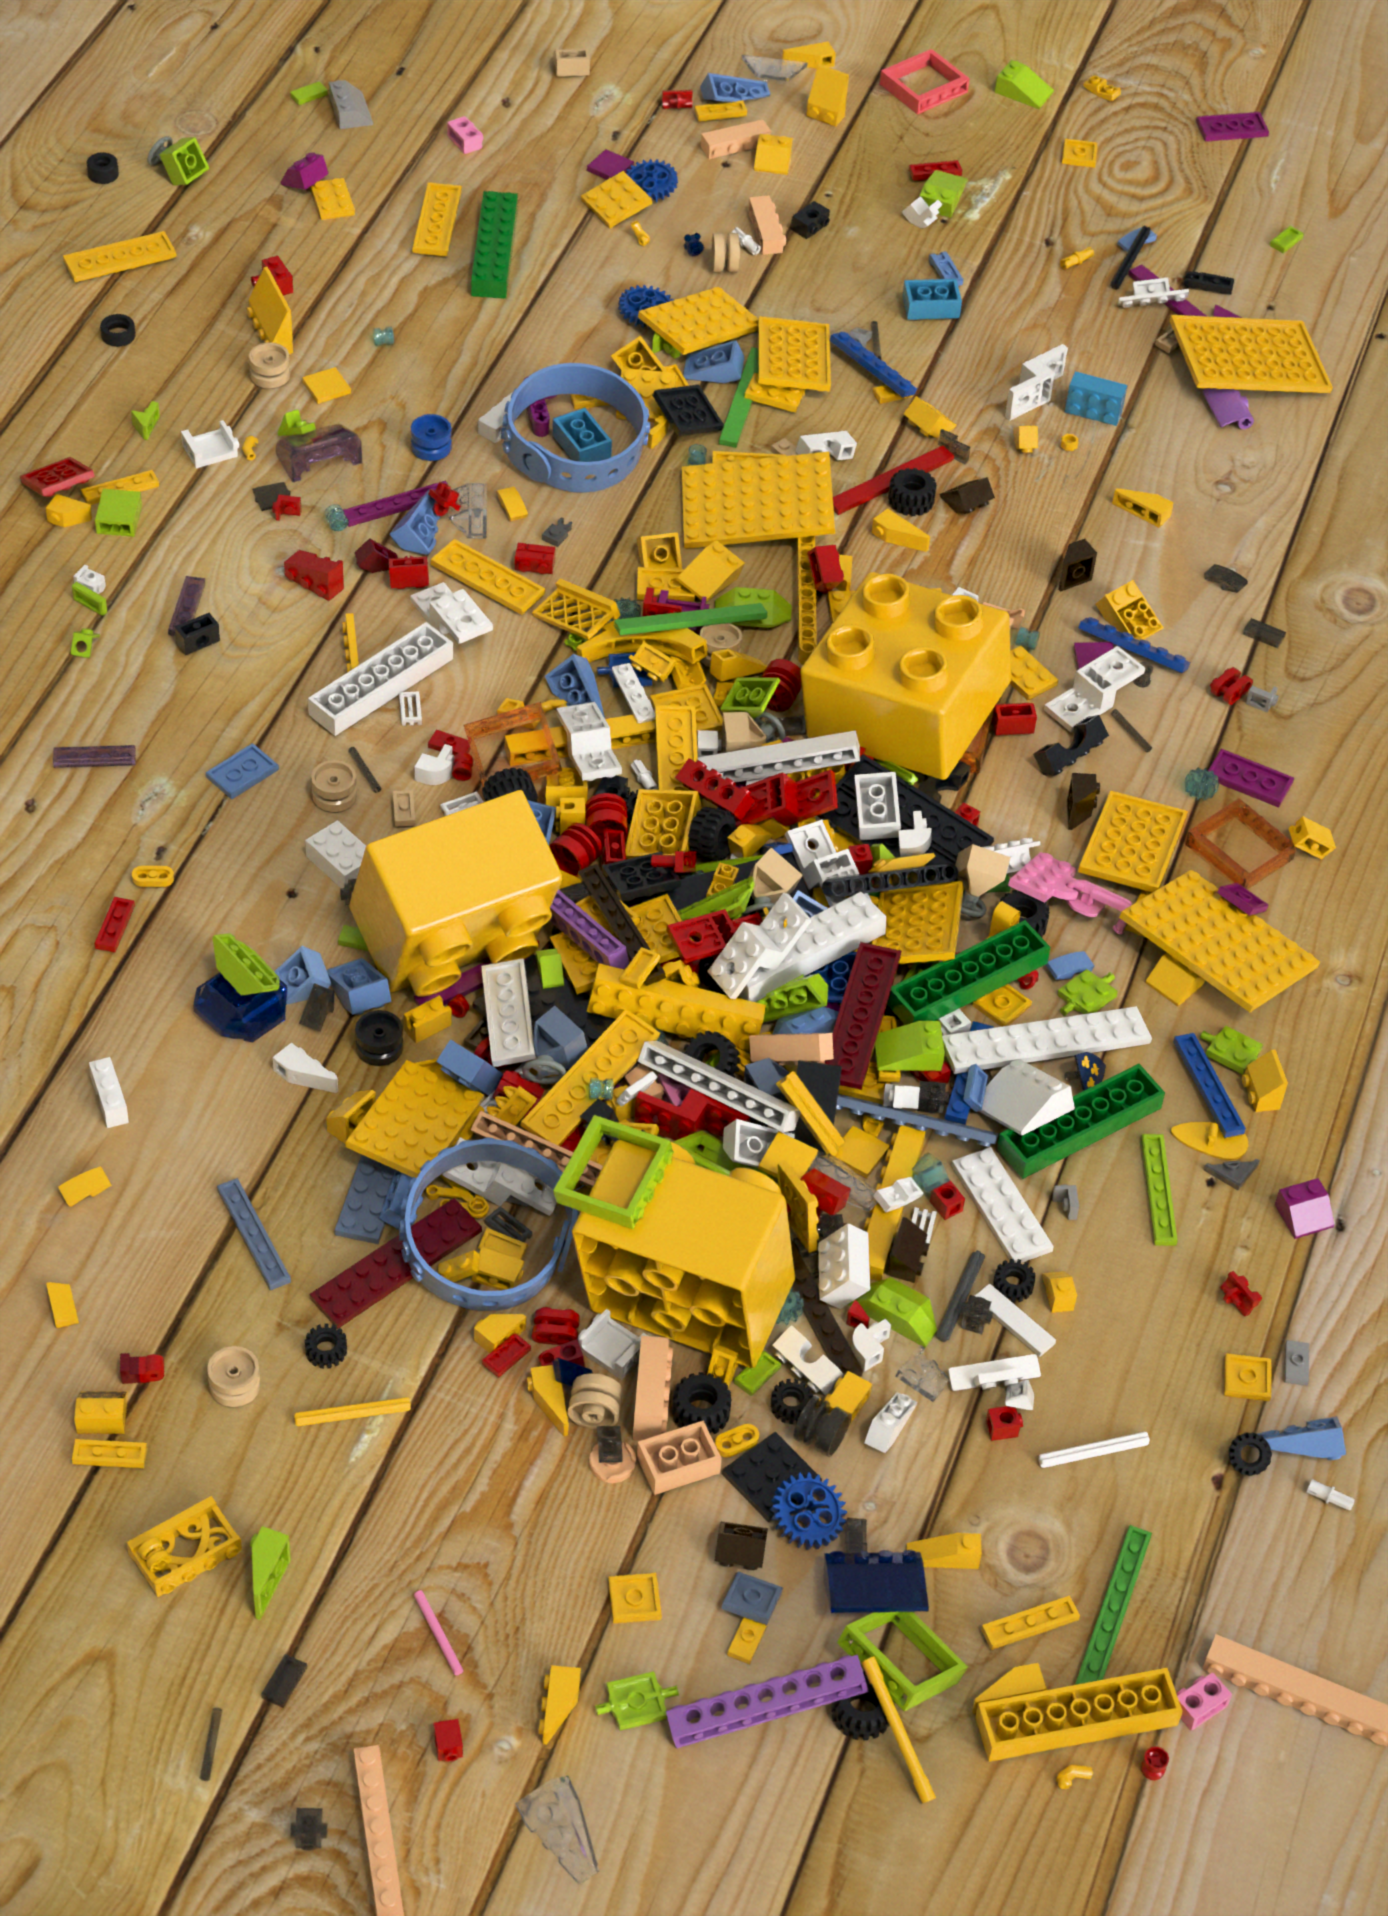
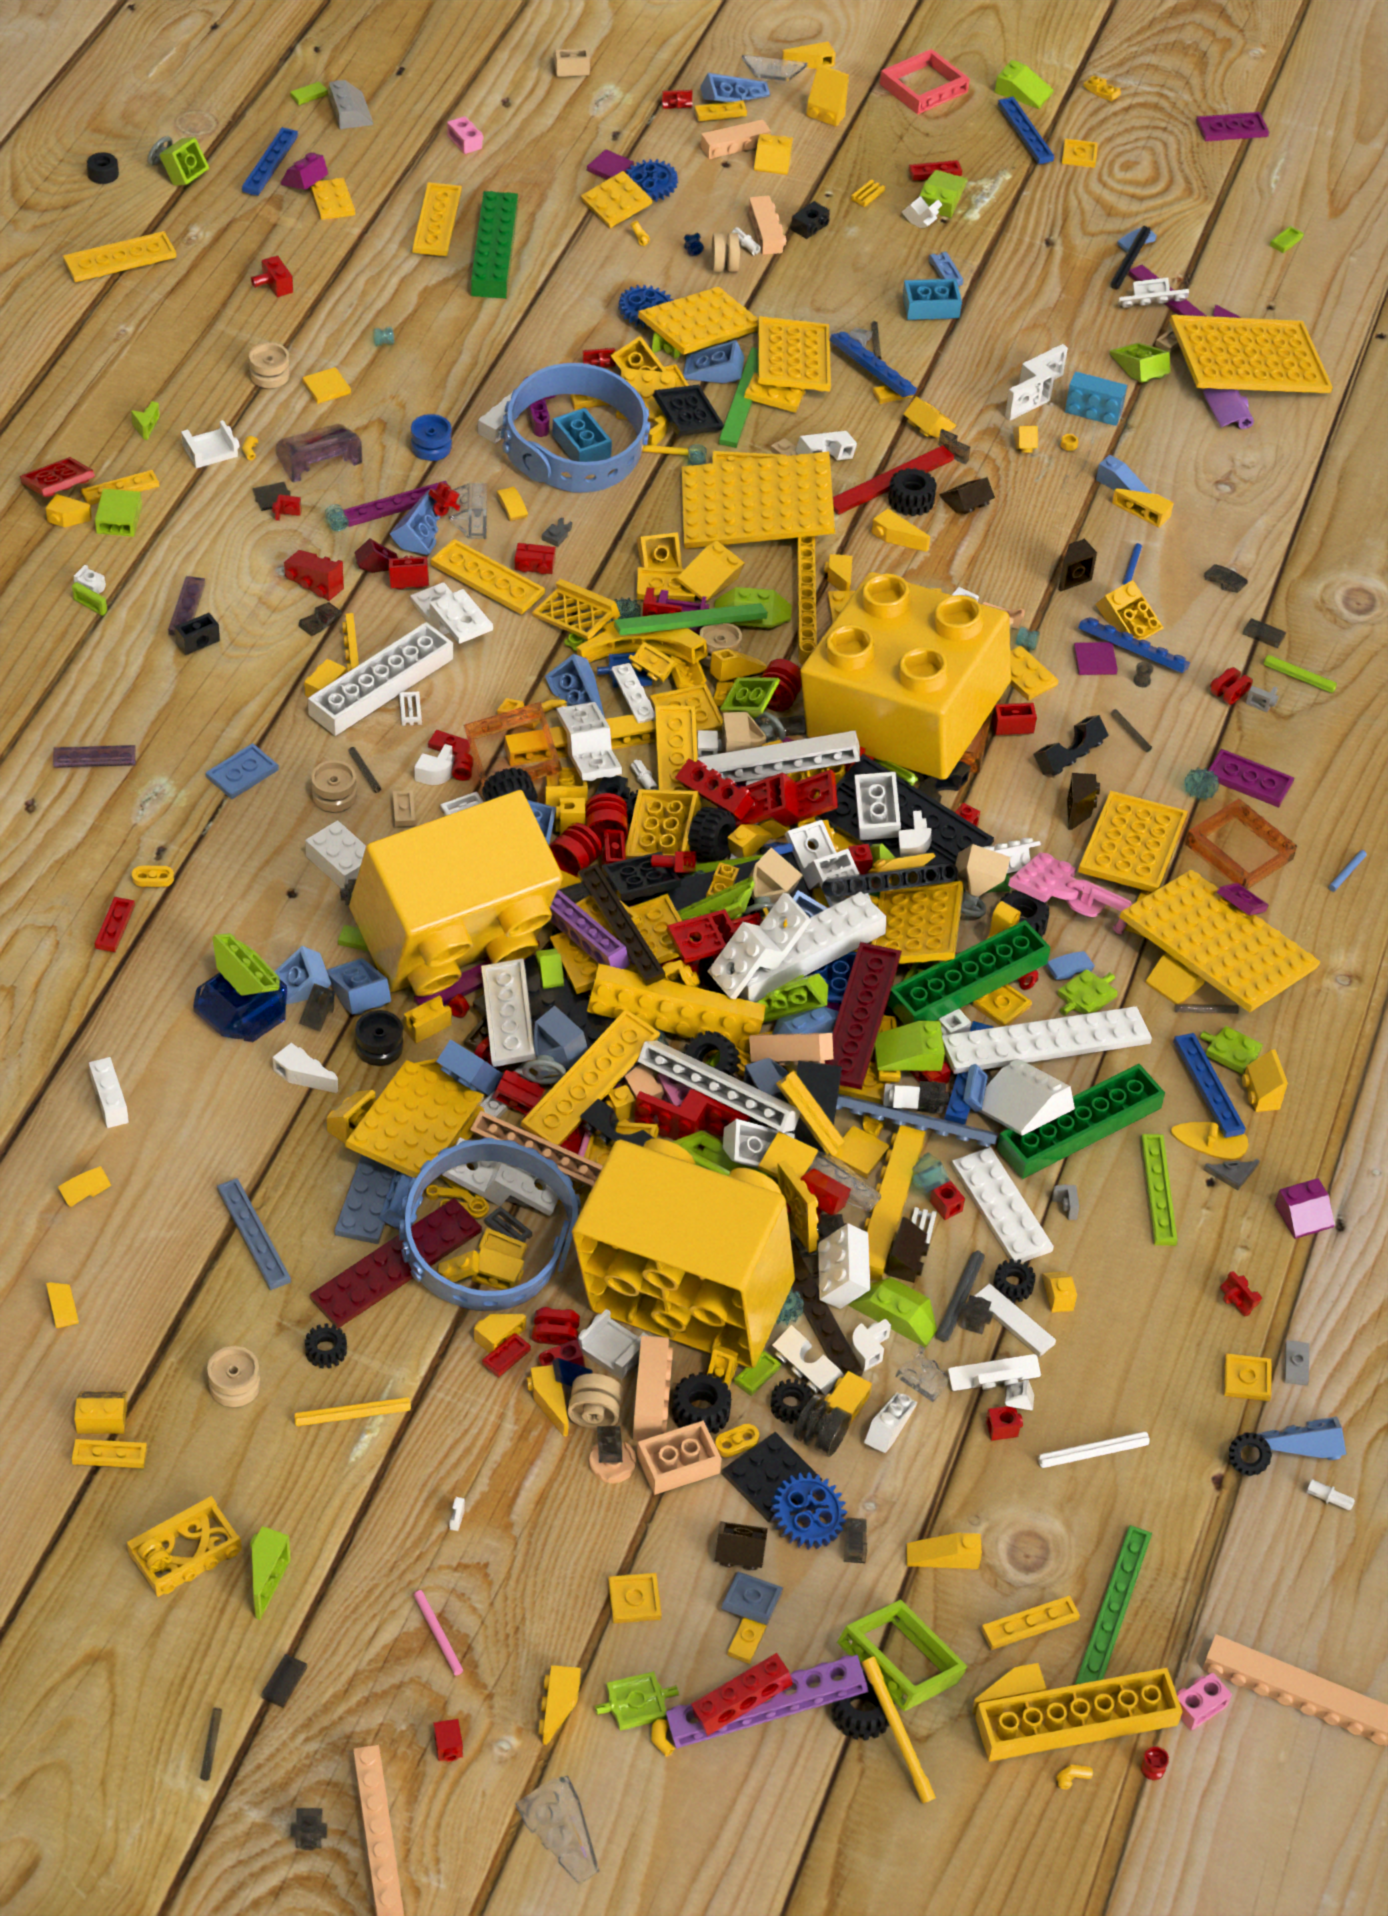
lime bracket [71,628,100,658] -> none
black tyre [100,314,136,347] -> none
leg [120,1353,164,1384] -> none
yellow slope [247,267,293,354] -> none
lime slope [277,409,316,436] -> none
yellow plate [487,1086,537,1126] -> none
lime window [553,1115,674,1229] -> none
clear light blue wheel [589,1077,614,1101] -> none
white tile [617,1072,658,1107] -> none
yellow tile [619,947,661,989] -> none
red slope [807,545,844,593] -> none
clear blue slope [824,1550,929,1613] -> none
red slope [846,1300,870,1329] -> none
white slope [873,1177,924,1212] -> none
white bracket [1044,646,1145,733] -> none
yellow pin [1060,247,1094,270] -> none
dark blue shield [1064,1052,1106,1091] -> none
black hinge [1184,271,1235,295] -> none
yellow brick [1288,816,1336,859] -> none
none -> blue plate [242,127,298,196]
none -> clear smoke slope [298,602,342,636]
none -> yellow brick [304,659,347,698]
none -> white tile [449,1497,465,1531]
none -> red hips [582,348,616,368]
none -> yellow bar [642,445,698,456]
none -> yellow arm [651,1719,675,1757]
none -> red brick [691,1653,793,1736]
none -> yellow tile [851,179,885,207]
none -> blue plate [998,97,1054,164]
none -> medium blue slope [1096,455,1152,493]
none -> lime slope [1109,343,1171,382]
none -> blue bar [1123,543,1142,585]
none -> clear smoke bar [1174,1004,1239,1014]
none -> lime axle [1264,655,1337,693]
none -> medium blue bar [1329,850,1367,892]

